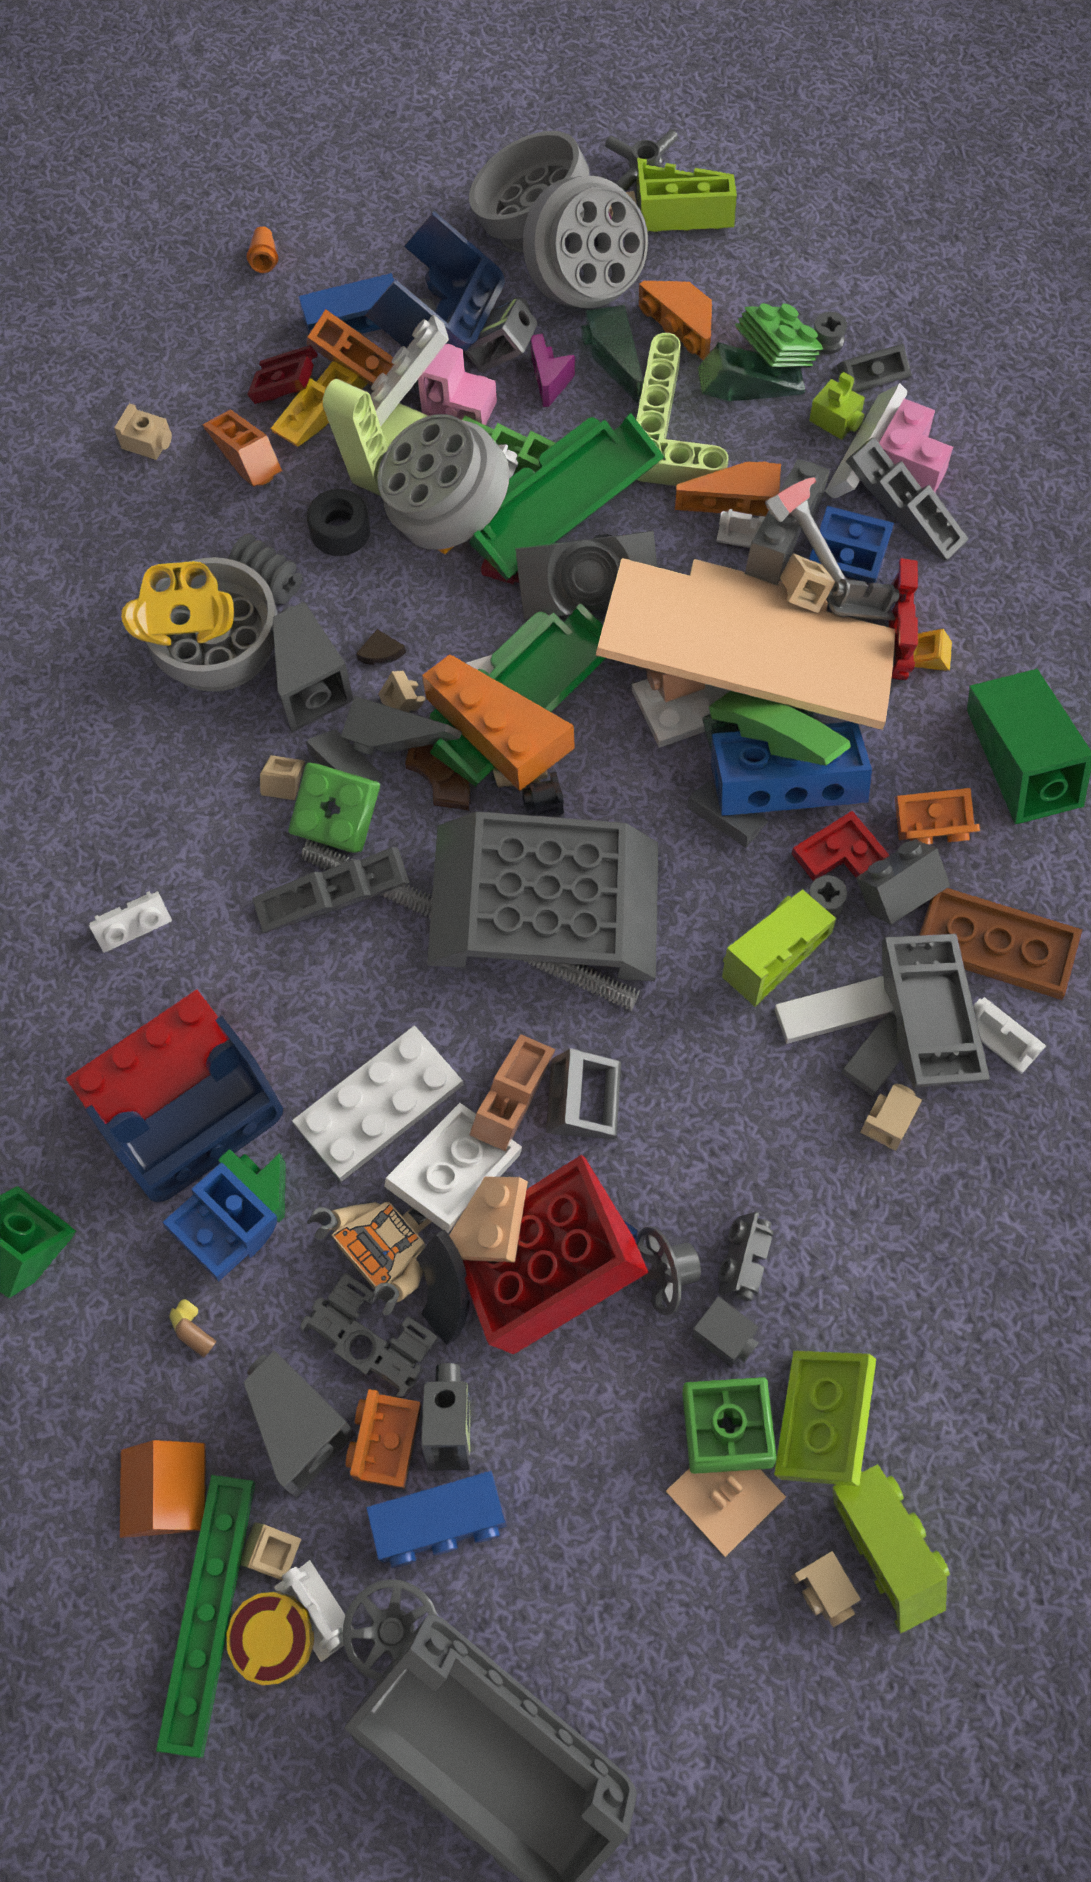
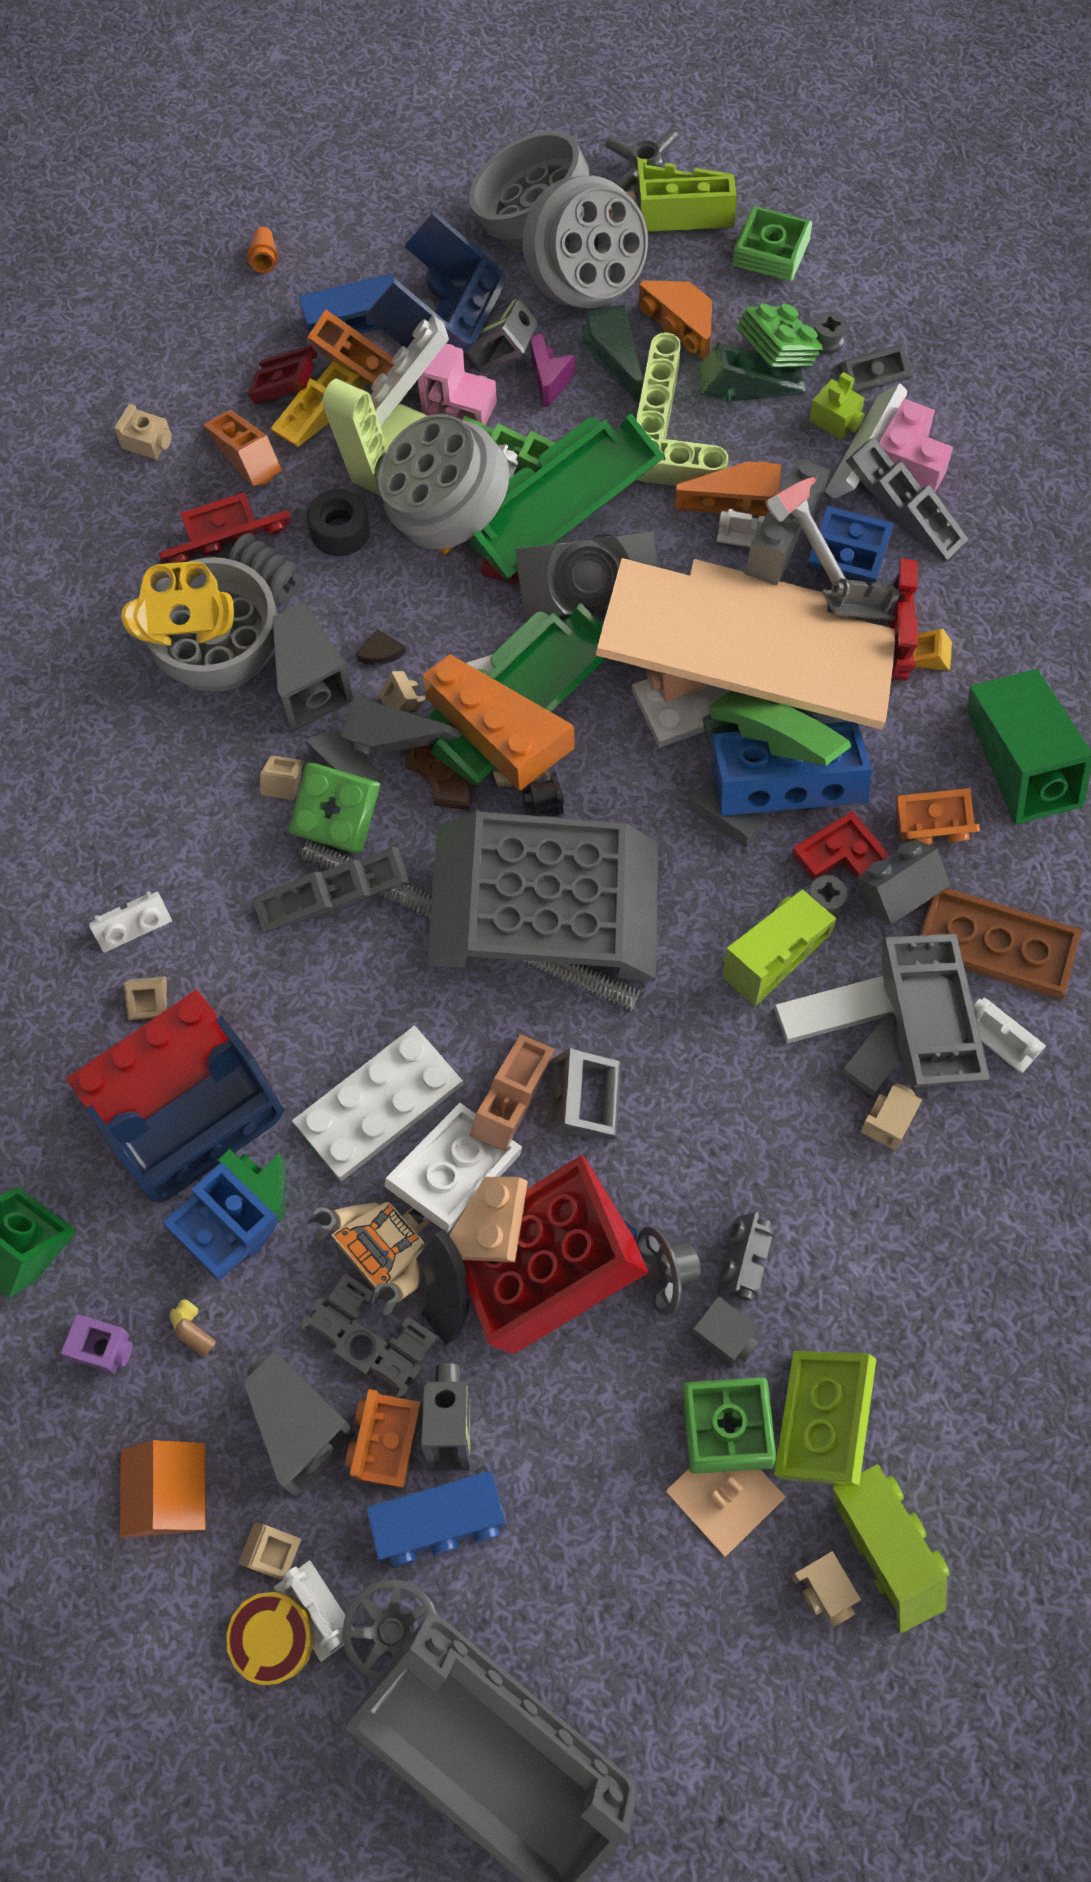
green plate [156,1475,256,1758] -> none
tan brick [780,554,835,613] -> none
none -> medium lavender brick [61,1314,133,1374]
none -> tan slope [124,976,167,1021]
none -> red bracket [158,492,291,564]
none -> bright green brick [732,206,813,281]

